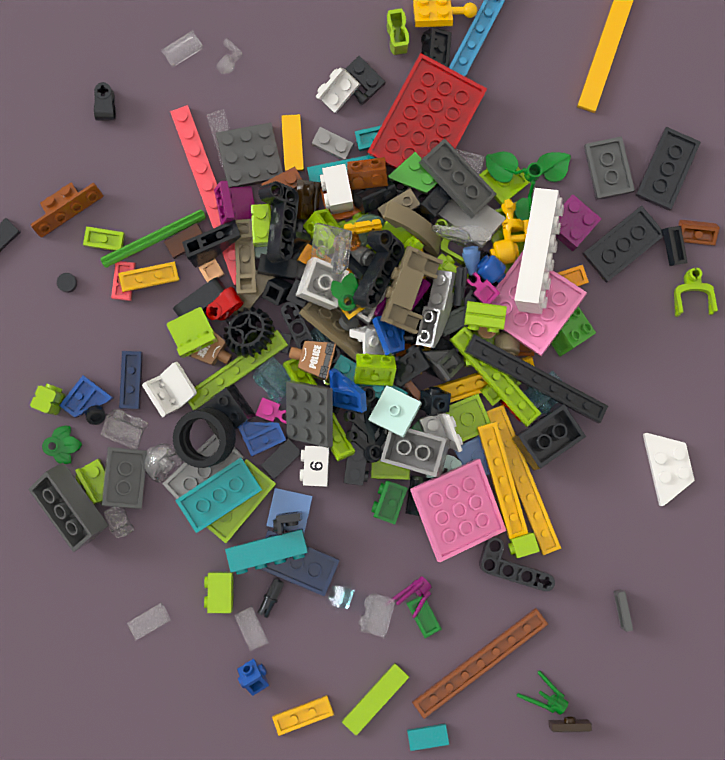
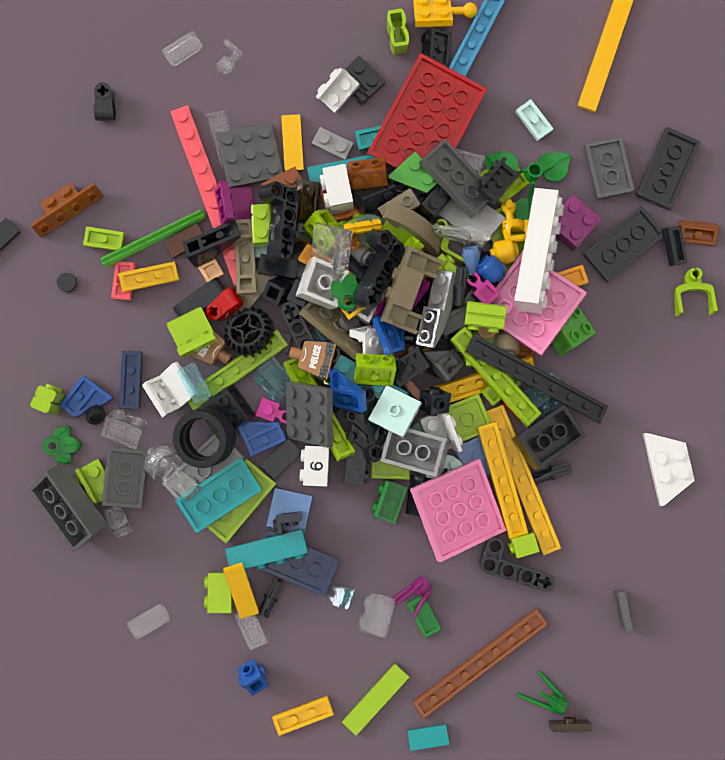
none -> clear tile [162,465,201,502]
none -> clear light blue bracket [177,362,213,405]
none -> yellow tile [223,562,259,619]
none -> black bracket [477,157,519,205]
none -> light aqua plate [515,99,553,142]
none -> black axle [532,463,572,485]

